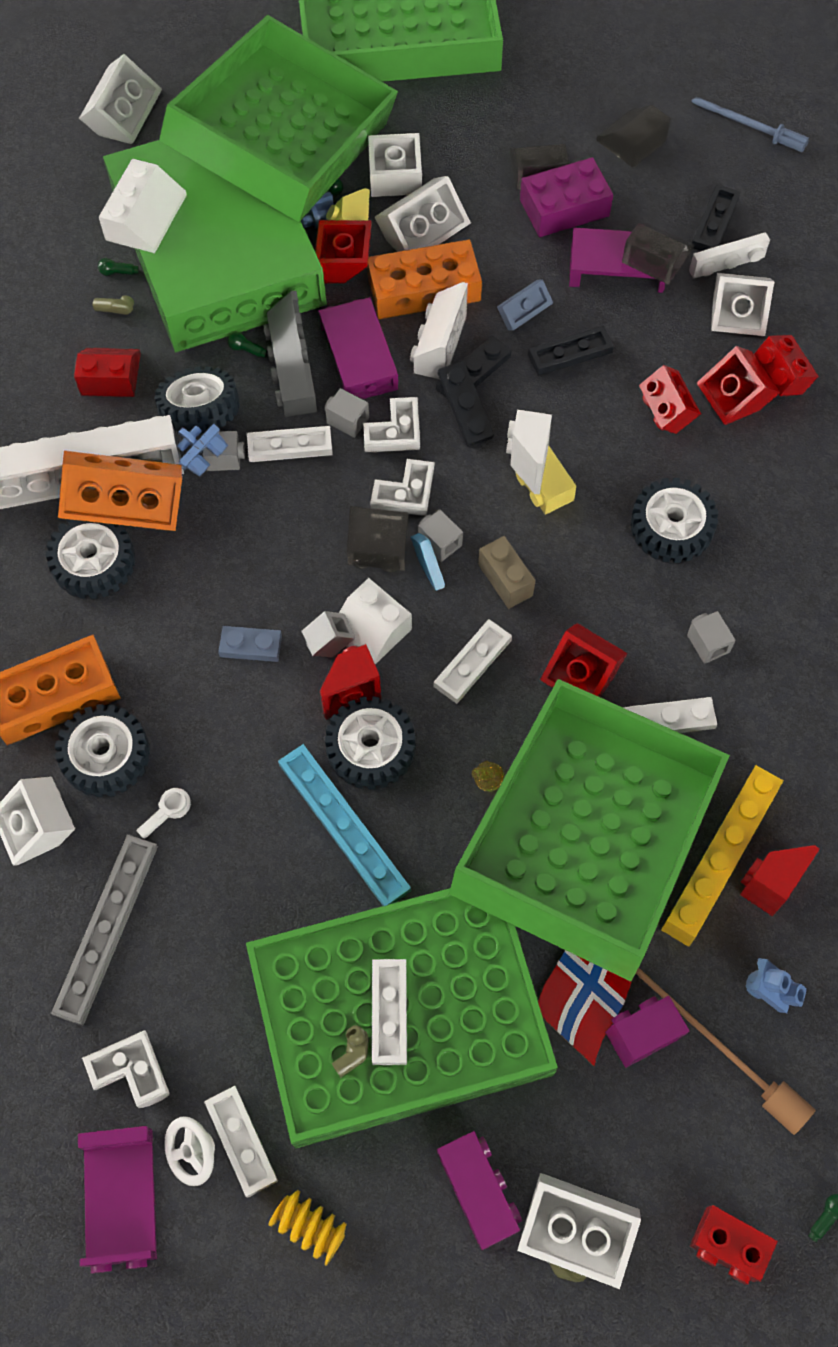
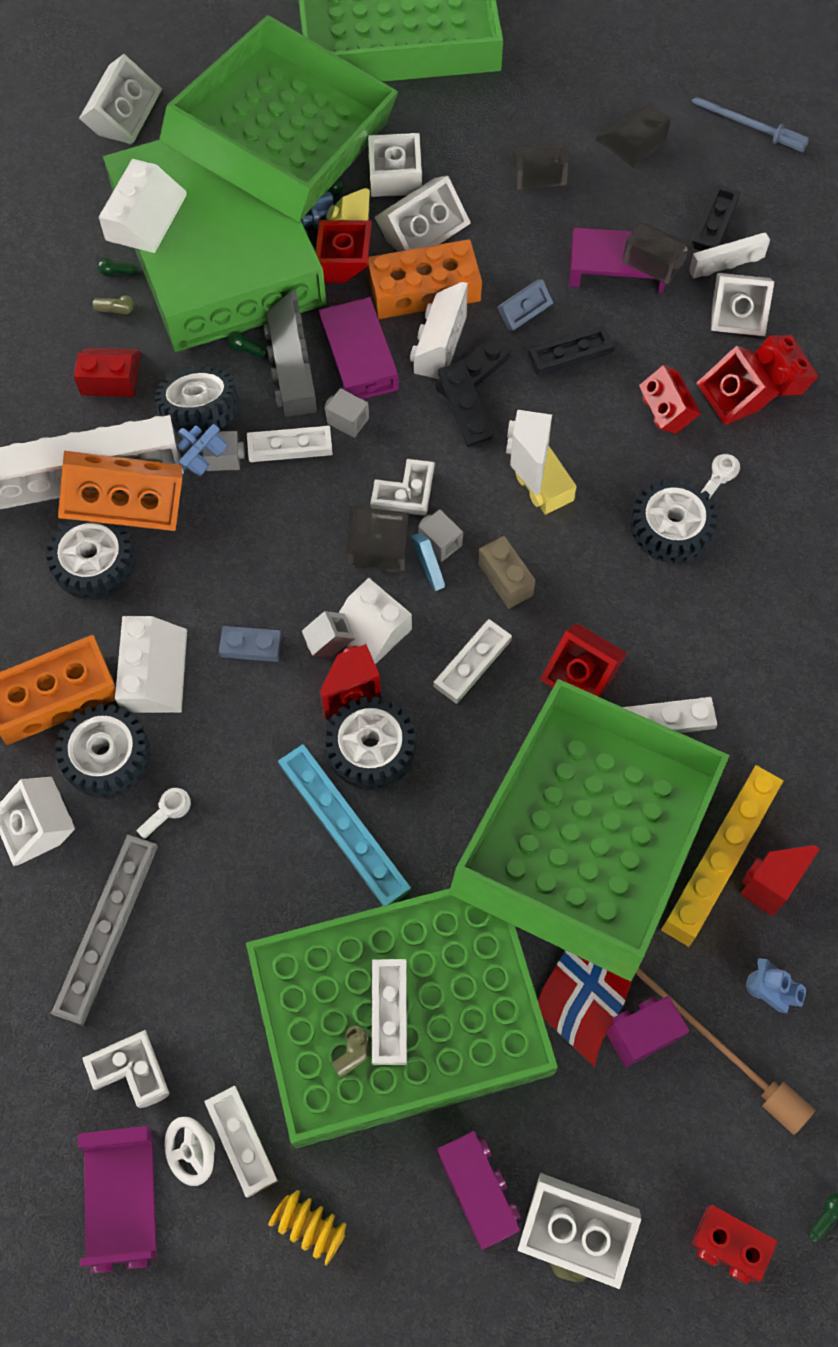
white brick [363,397,420,452] -> none
clear yellow plate [472,761,504,792] -> none
magenta brick [520,157,613,238] -> none
light grey brick [687,611,735,664] -> none
none -> white slope [115,616,187,713]
none -> white plate [701,454,740,499]

